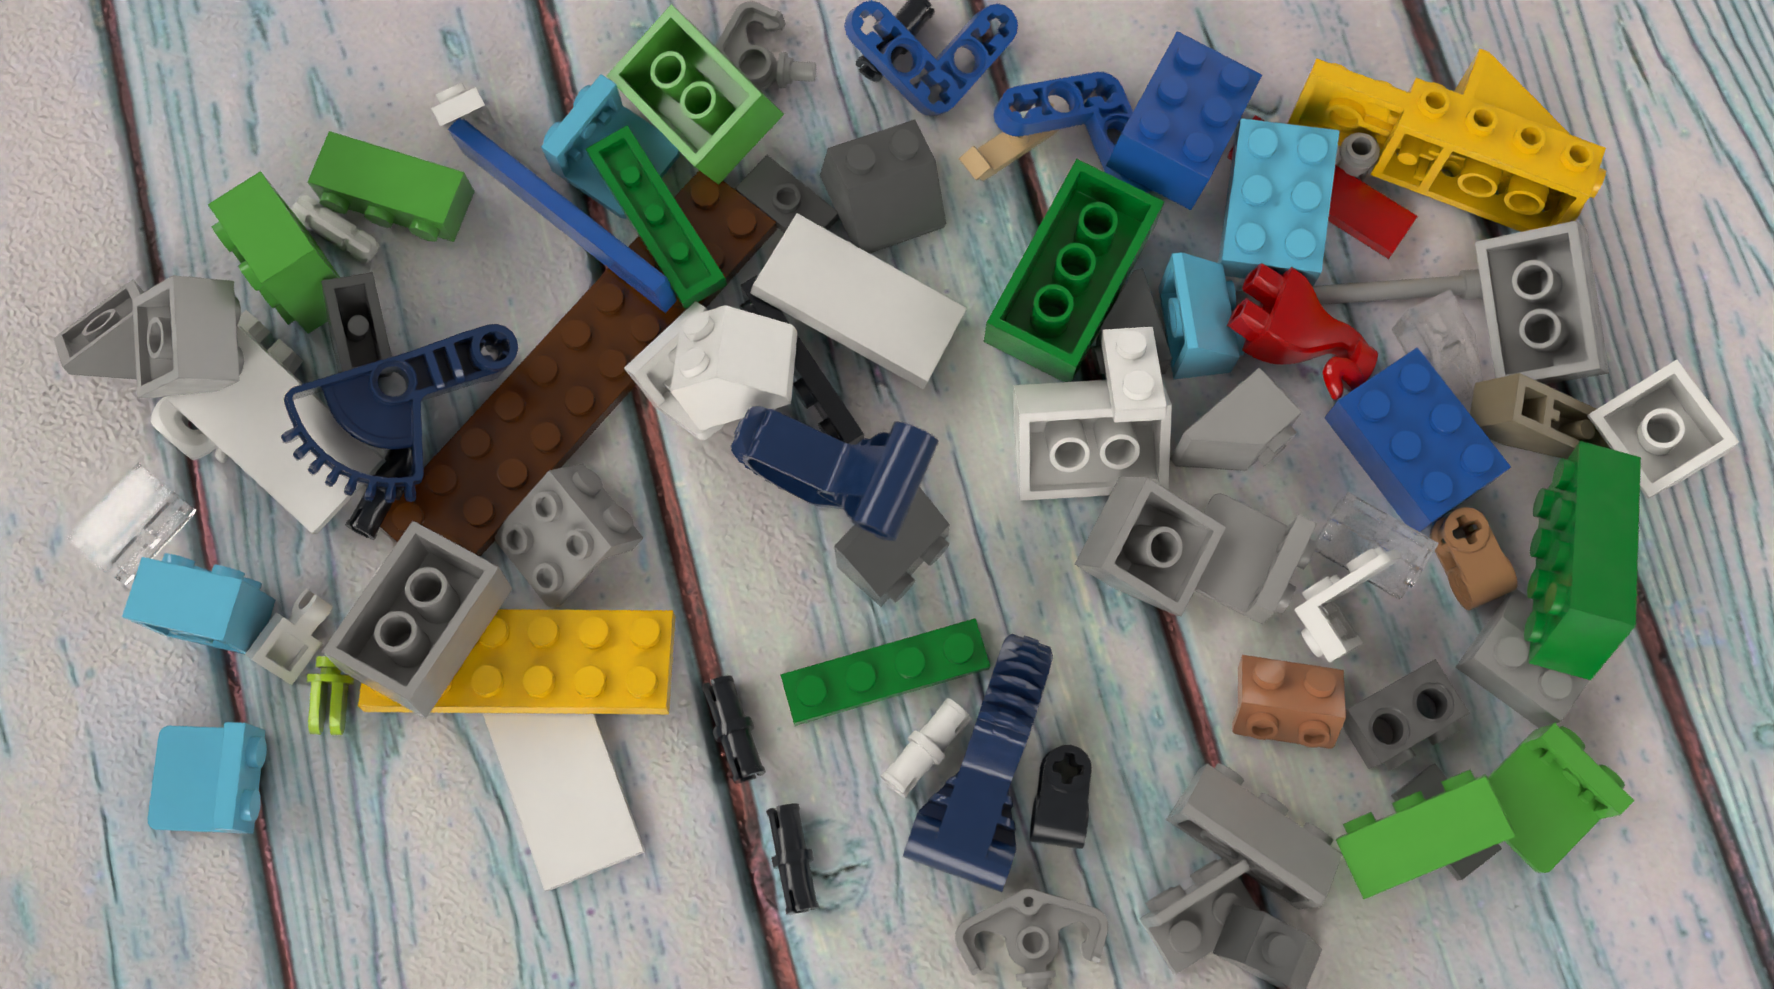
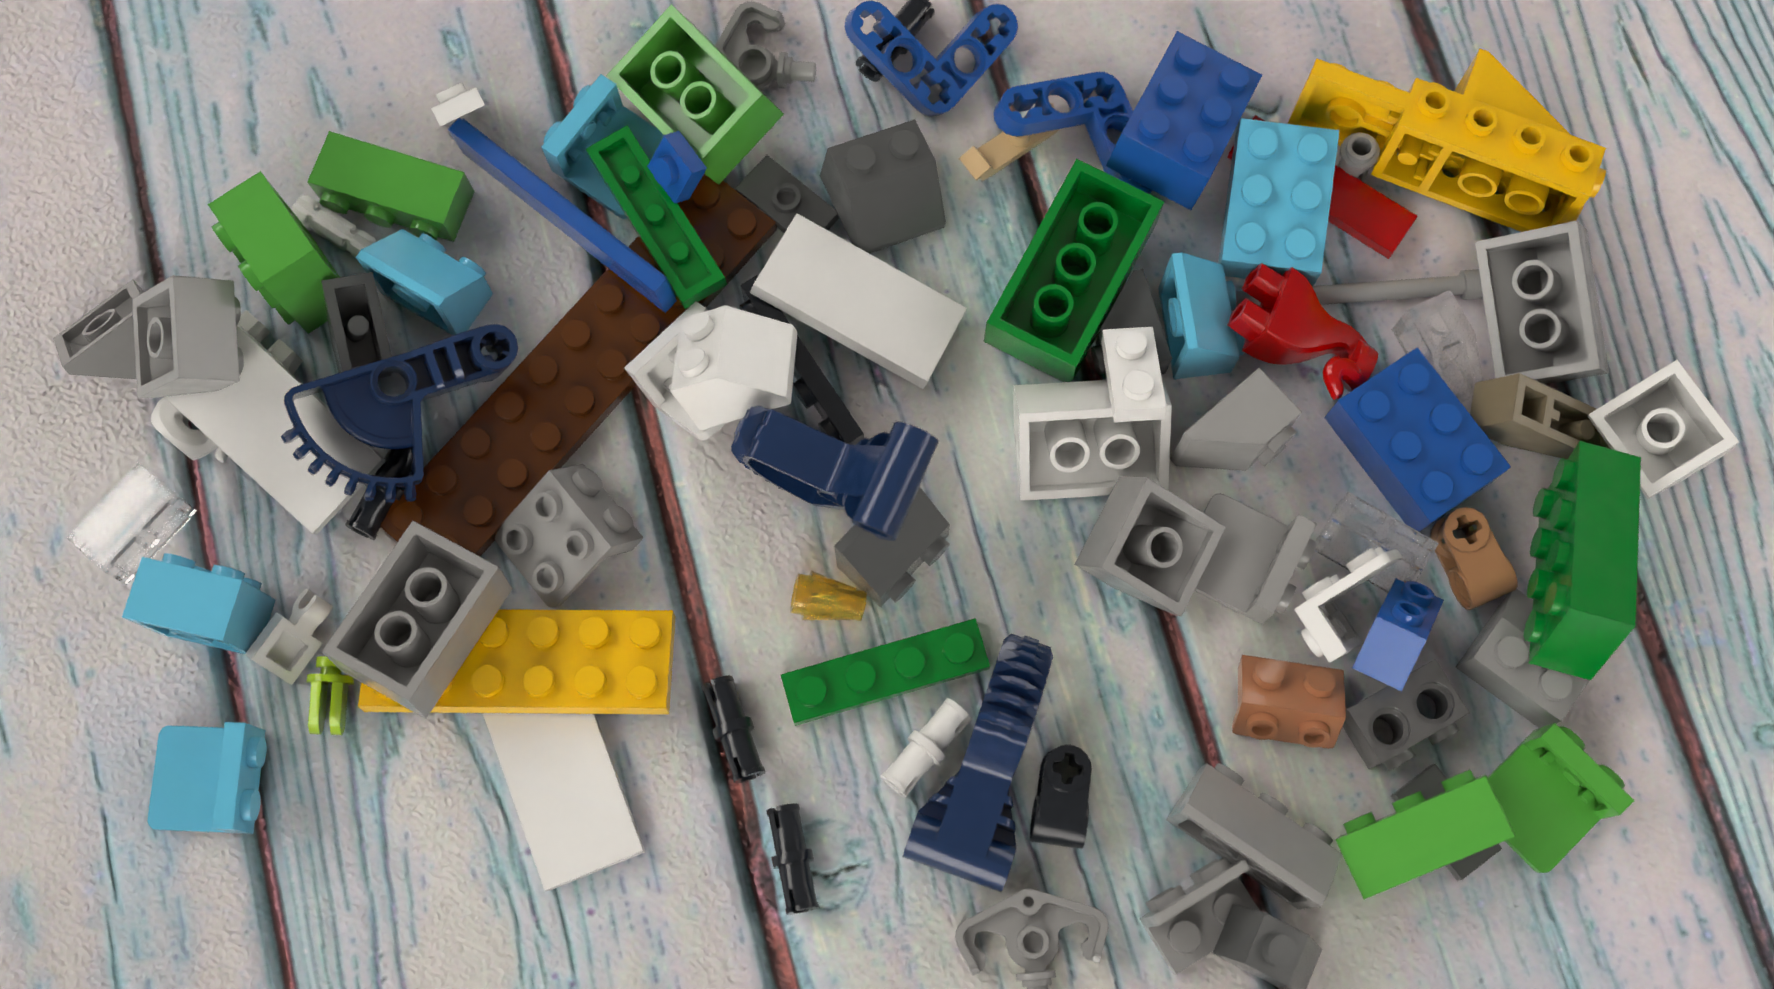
none -> medium azure slope [356,229,493,336]
none -> blue plate [647,131,707,204]
none -> clear yellow cone [790,570,867,621]
none -> brick [1352,578,1444,691]

